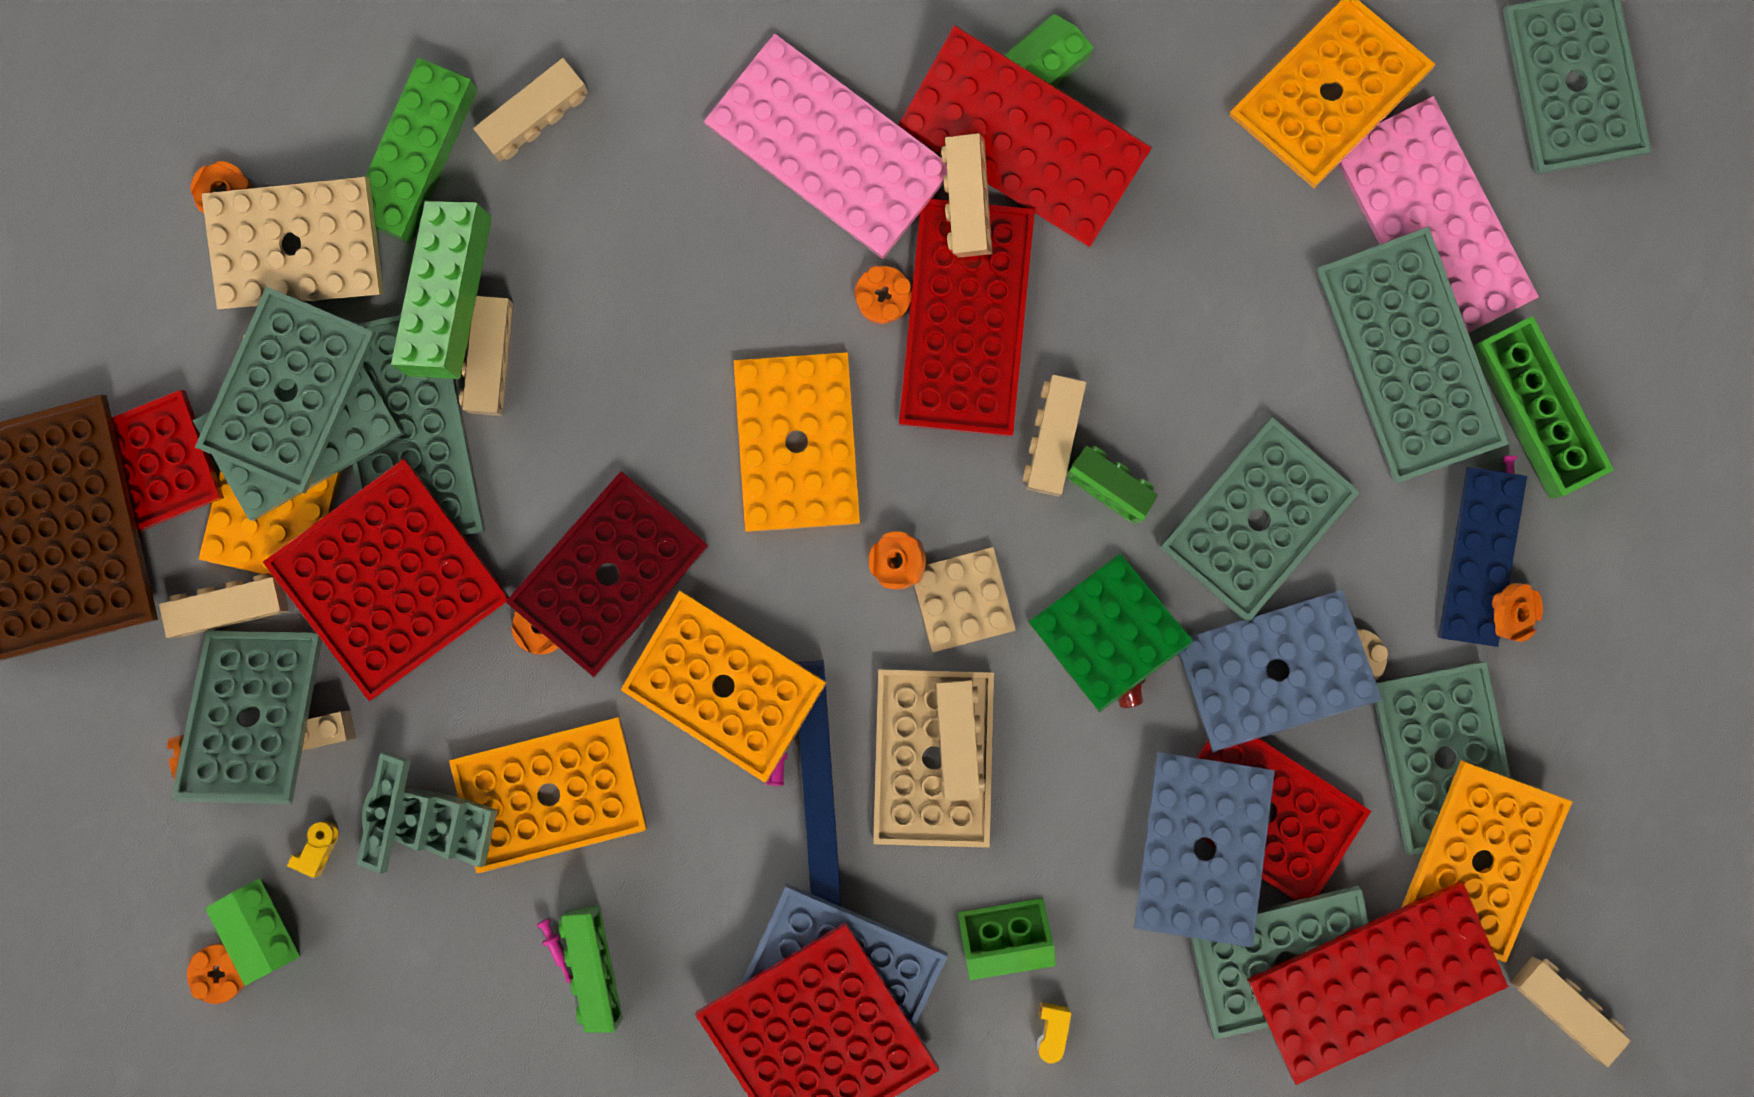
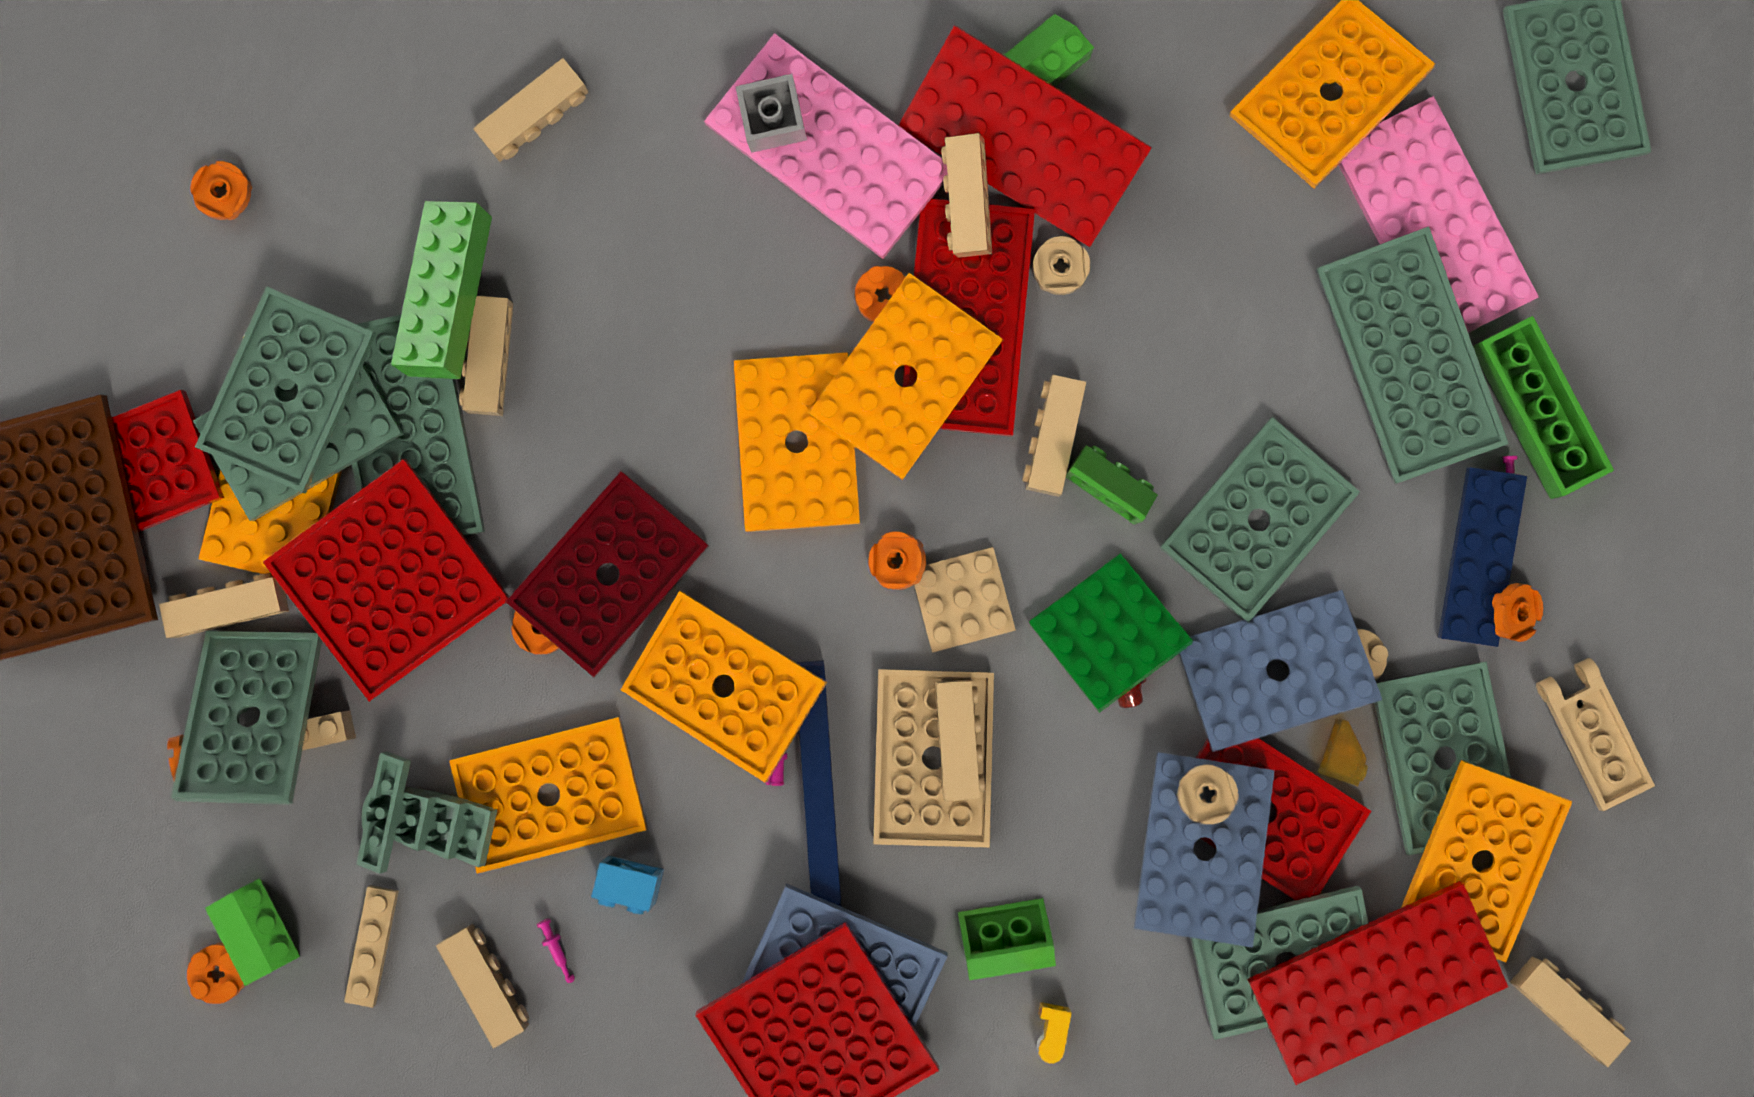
tan plate [201,177,384,310] -> none
yellow leg [287,821,339,878] -> none
bright green brick [365,57,478,244] -> none
bright green slope [558,905,623,1033] -> none
none -> tan plate [344,885,399,1008]
none -> tan brick [436,923,529,1049]
none -> dark azure brick [591,855,664,914]
none -> light grey brick [735,74,807,153]
none -> light orange plate [808,273,1003,481]
none -> tan plate [1032,236,1090,295]
none -> tan plate [1177,765,1238,825]
none -> clear yellow slope [1318,718,1368,786]
none -> tan hinge [1536,658,1655,811]

